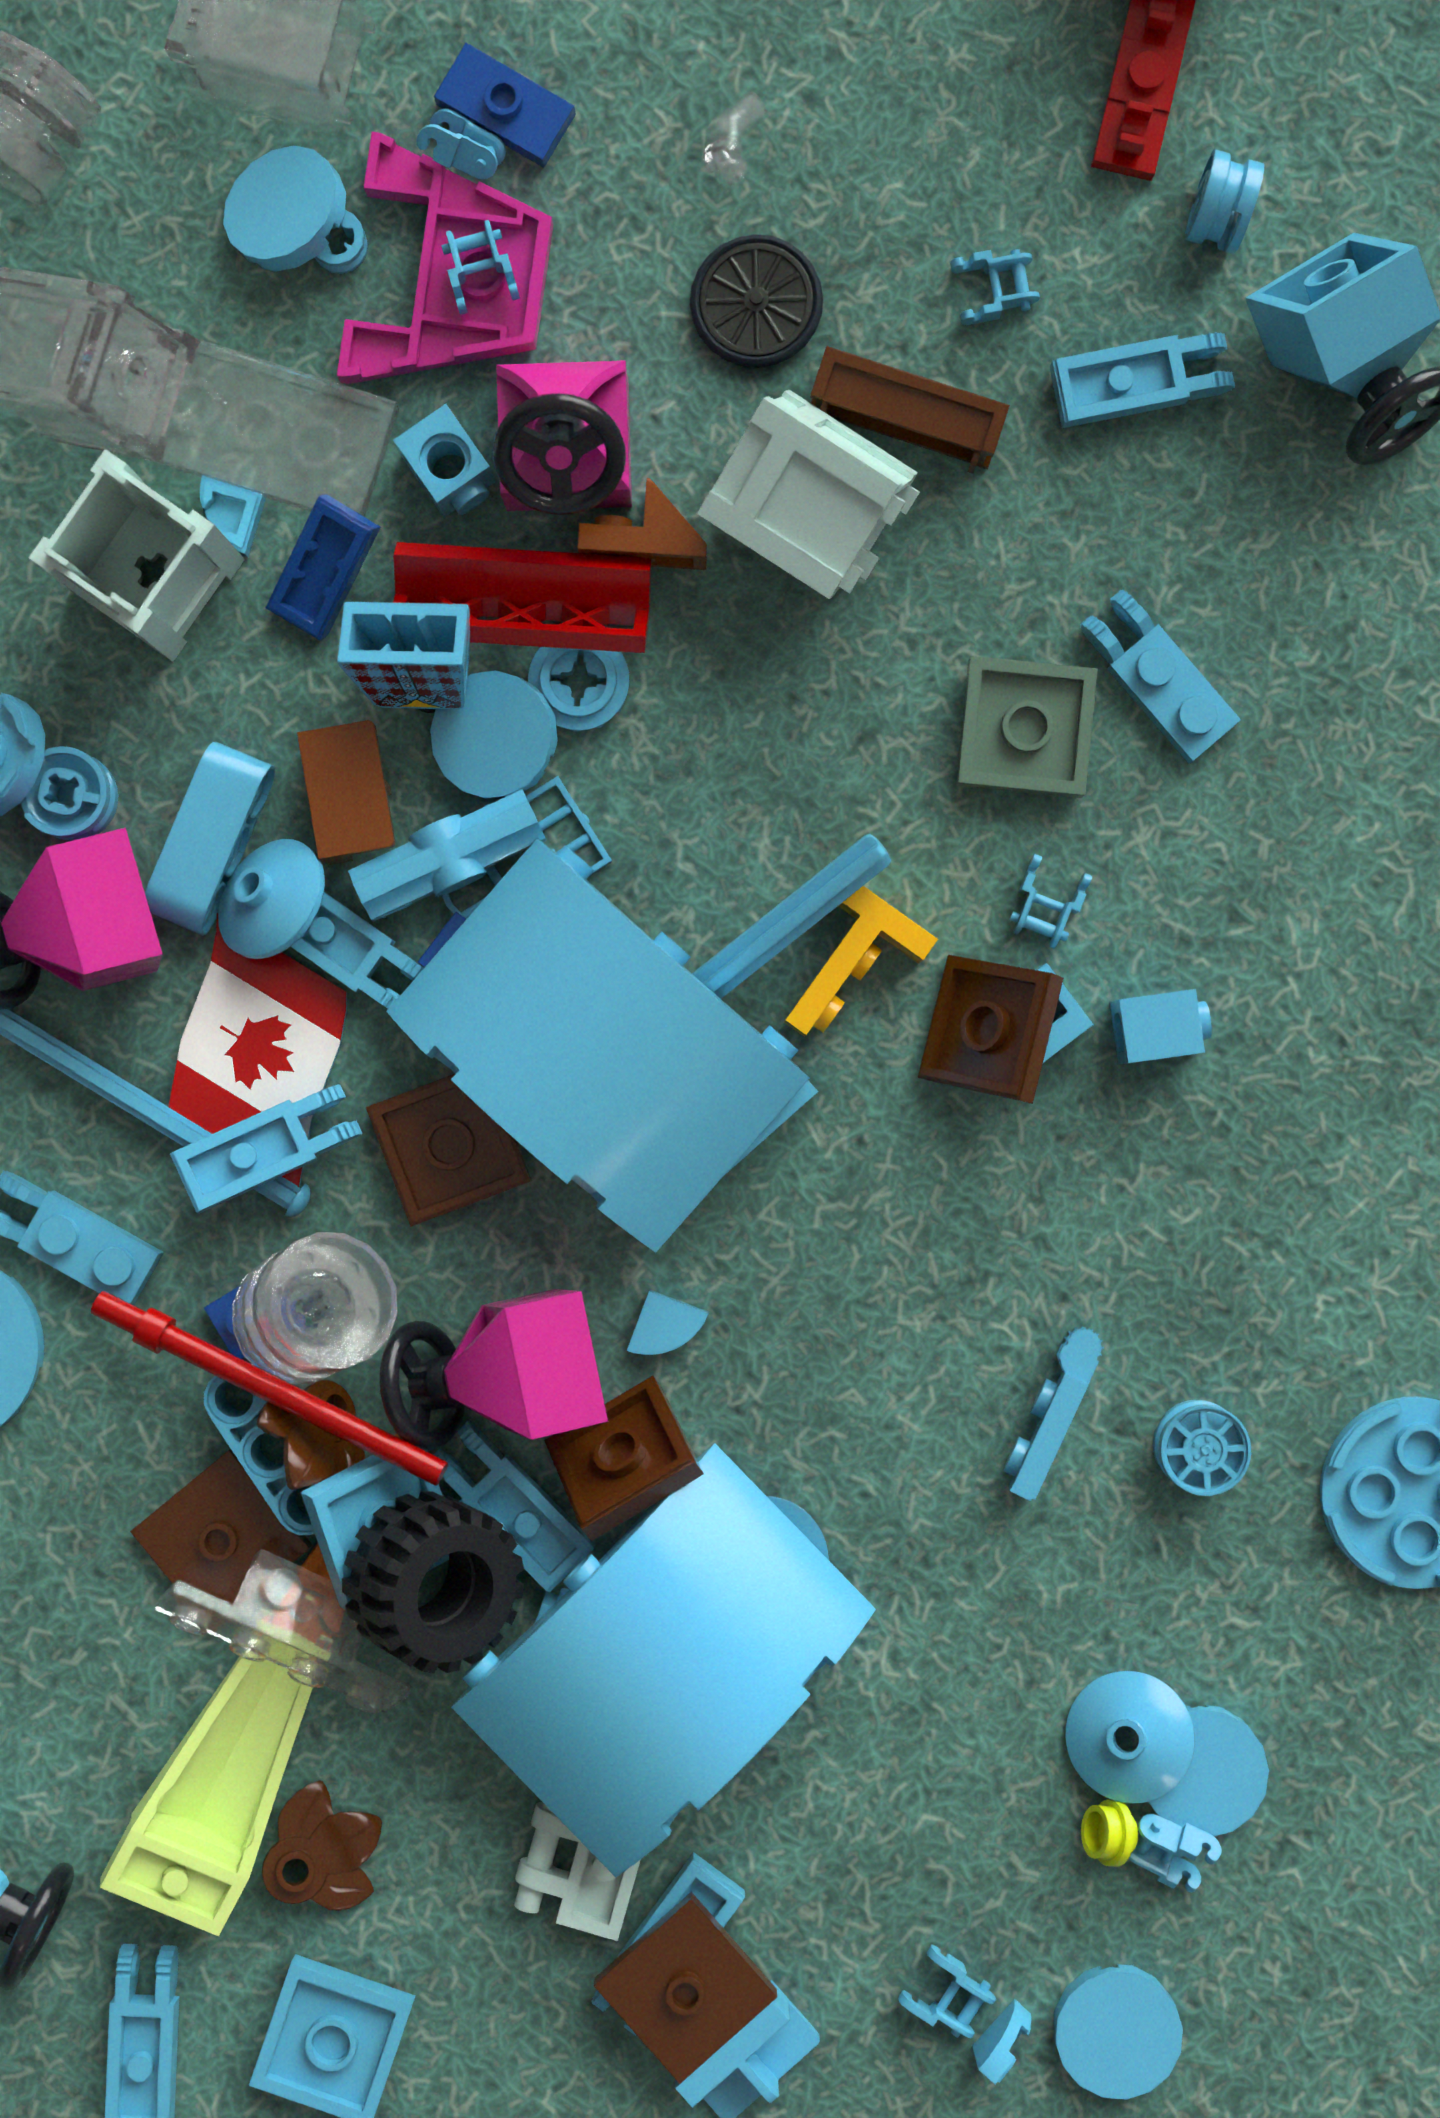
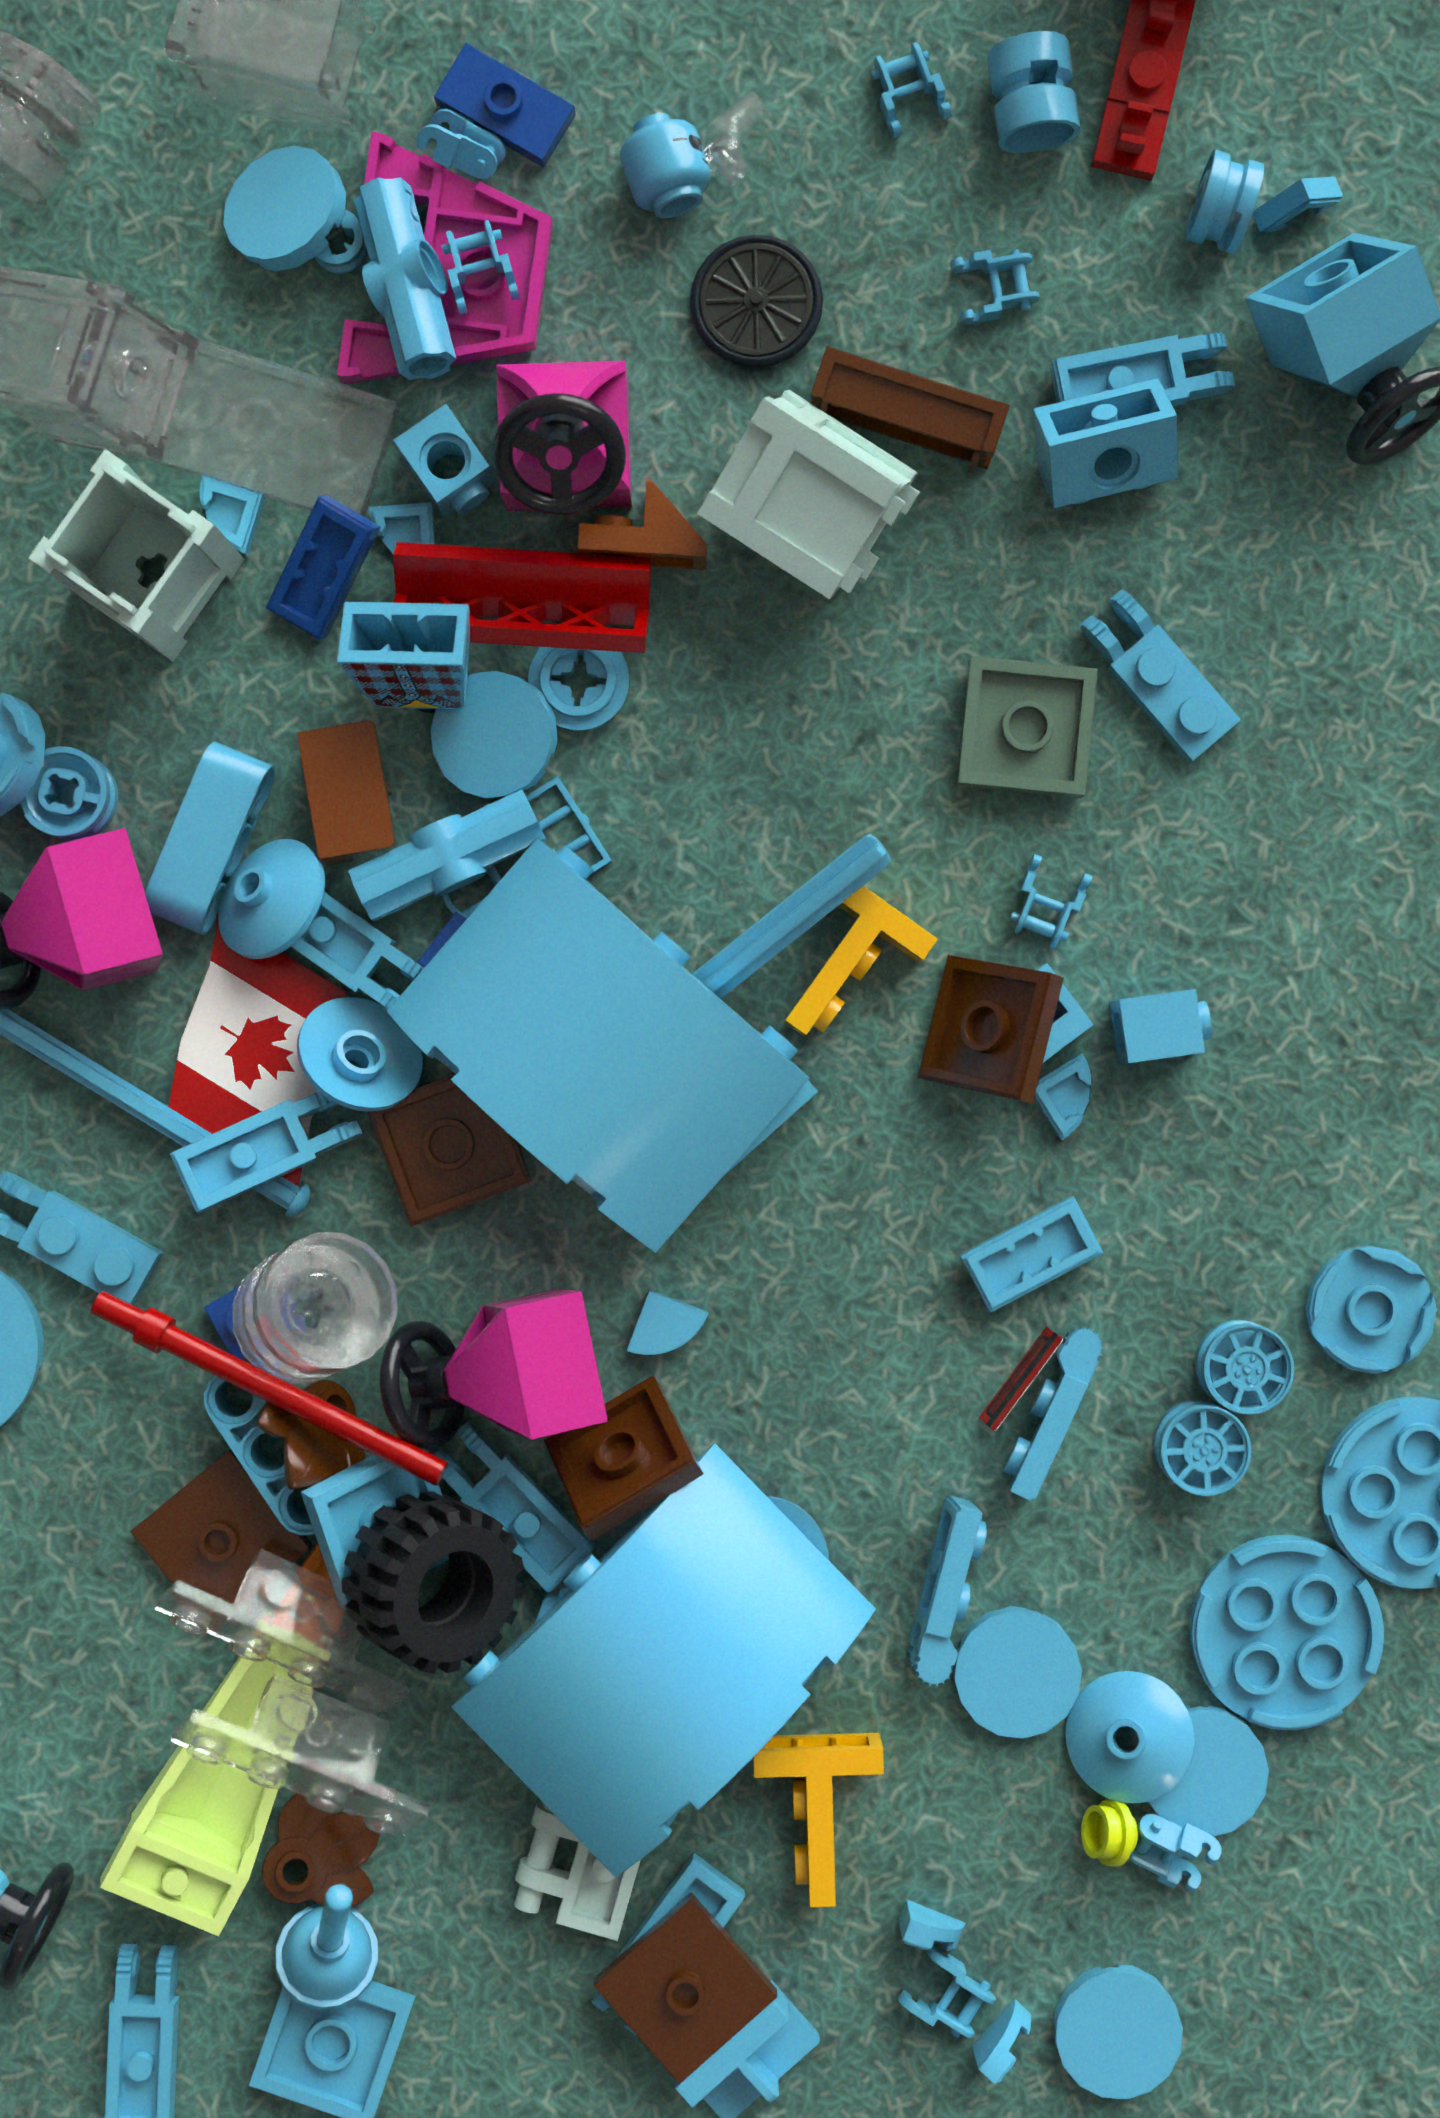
none -> clear bracket [170,1674,431,1836]
none -> medium azure piece [275,1884,378,2010]
none -> medium azure dish [297,997,423,1111]
none -> medium azure piece [354,177,457,380]
none -> medium azure tile [368,502,436,554]
none -> medium azure head [619,113,711,218]
none -> yellow bracket [753,1733,884,1907]
none -> medium azure piece [870,42,952,139]
none -> medium azure tile [898,1899,965,1951]
none -> medium azure hinge [906,1495,987,1686]
none -> medium azure tile [952,1606,1082,1739]
none -> medium azure plate [959,1196,1104,1313]
none -> sticker [979,1327,1063,1431]
none -> medium azure wheel [987,31,1081,154]
none -> medium azure brick [1033,378,1178,508]
none -> medium azure tile [1034,1053,1091,1140]
none -> medium azure tile [1189,1535,1384,1730]
none -> medium azure wheel [1195,1320,1294,1414]
none -> medium azure tile [1253,176,1344,233]
none -> medium azure tile [1305,1245,1437,1374]

